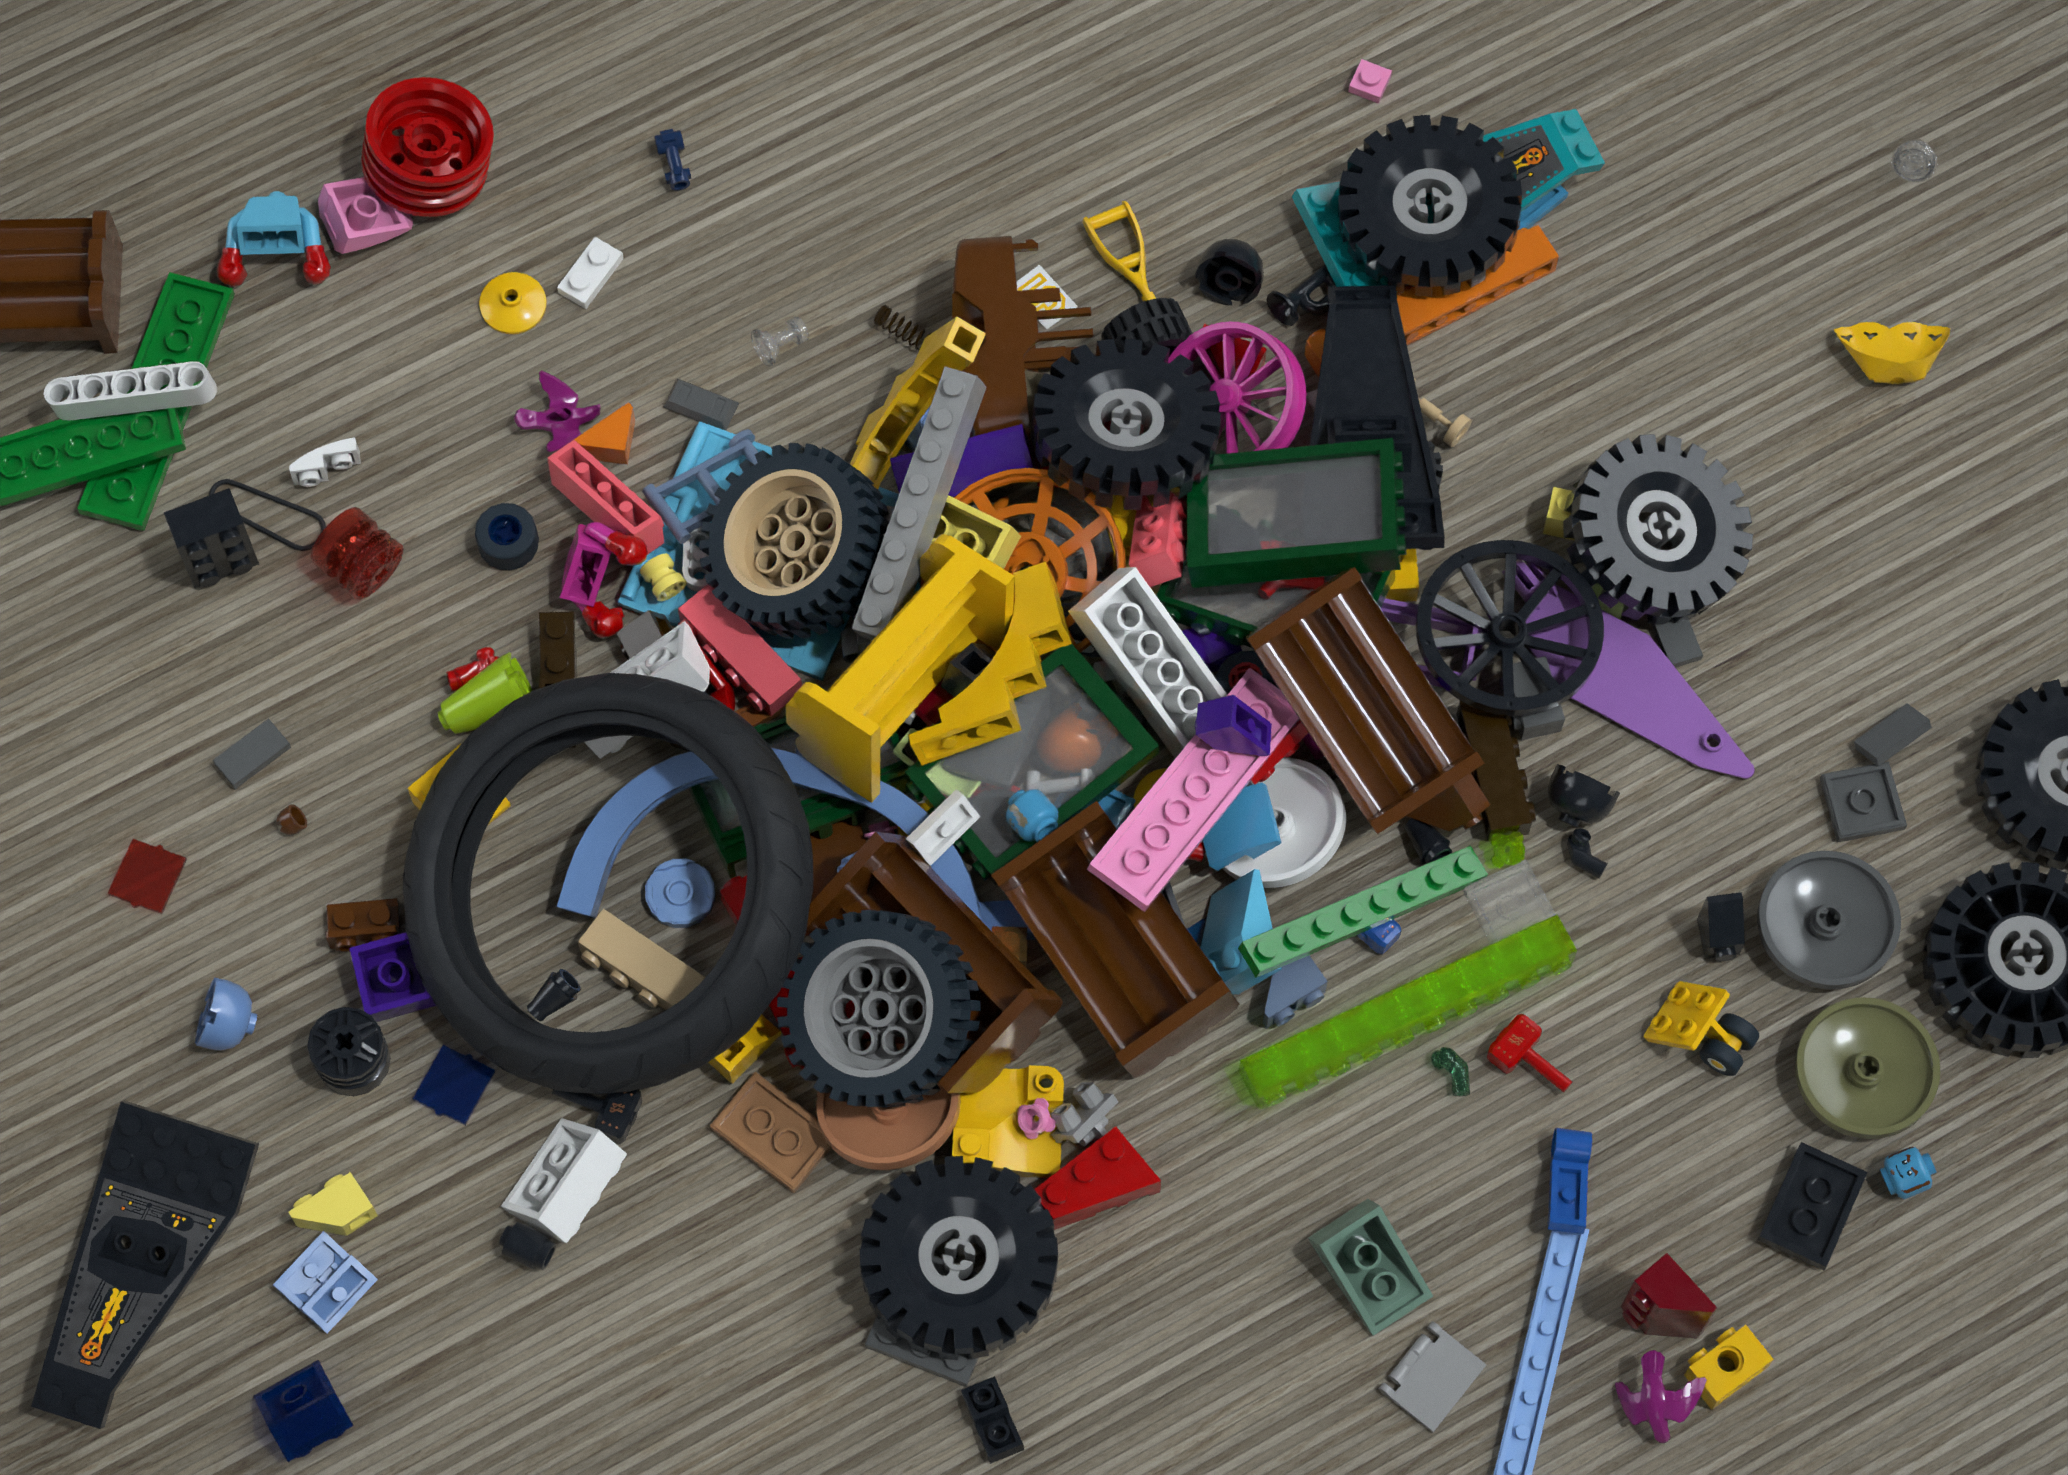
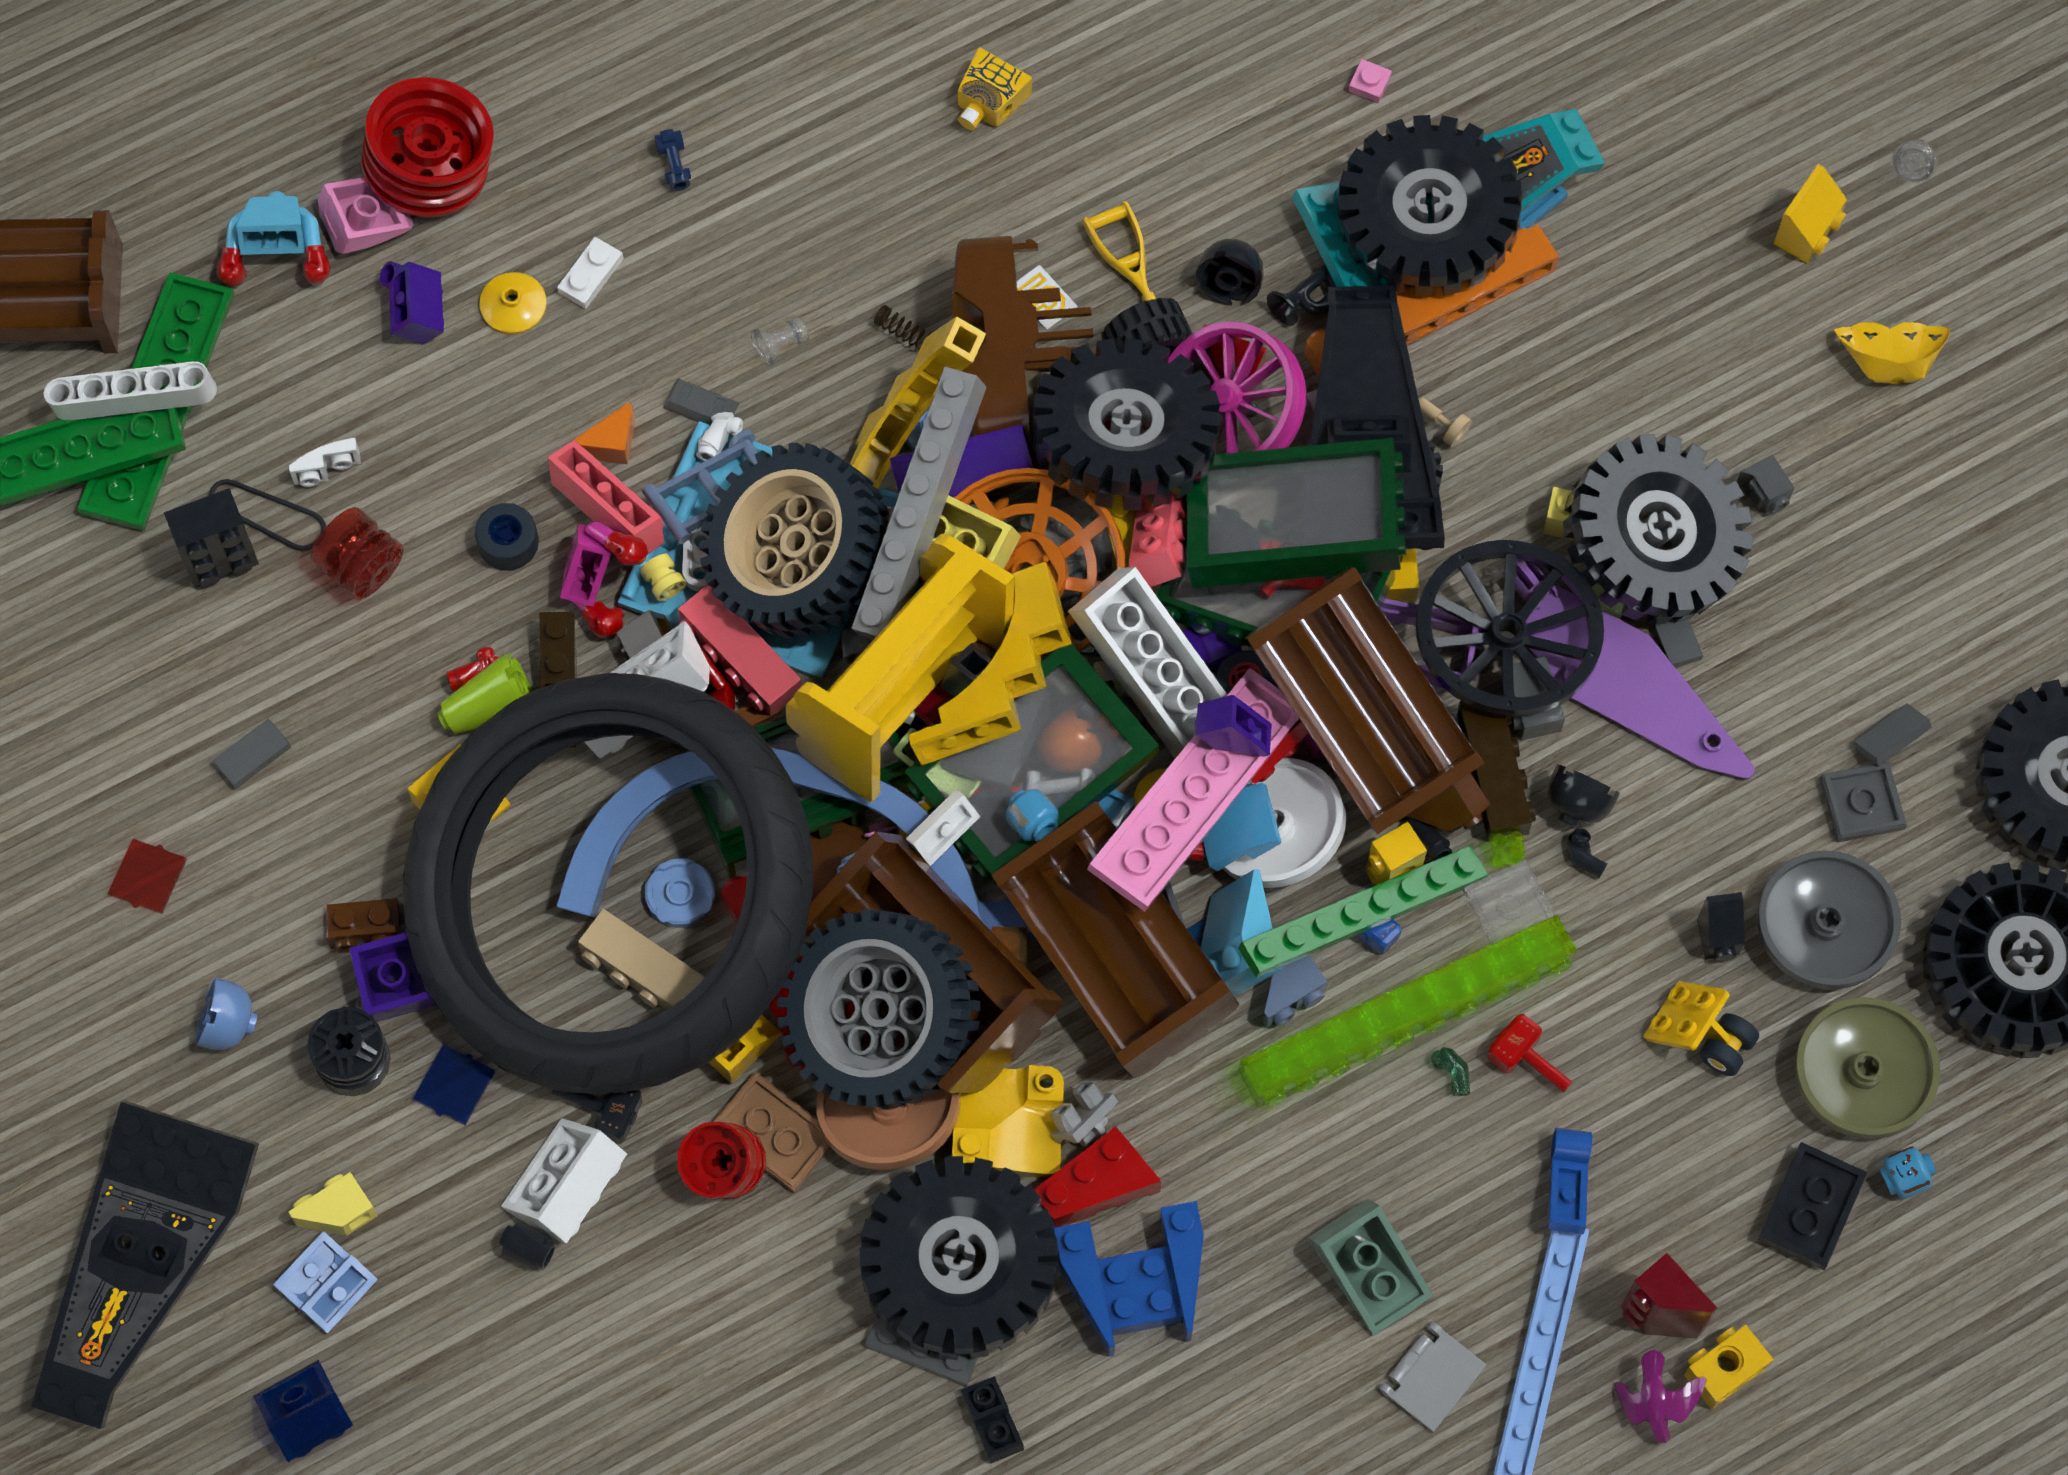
reddish brown hinge [276,804,307,835] -> none
magenta animal [514,370,601,452] -> none
black cone [527,969,581,1021] -> none
bright pink plate [1017,1098,1056,1139] -> none
none -> dark purple hinge [380,261,444,345]
none -> red wheel [677,1122,766,1199]
none -> white arm [697,412,743,461]
none -> yellow torso [958,47,1032,131]
none -> blue wedge [1054,1201,1204,1357]
none -> yellow brick [1366,822,1427,886]
none -> dark grey window [1737,455,1795,514]
none -> yellow slope [1774,164,1847,264]

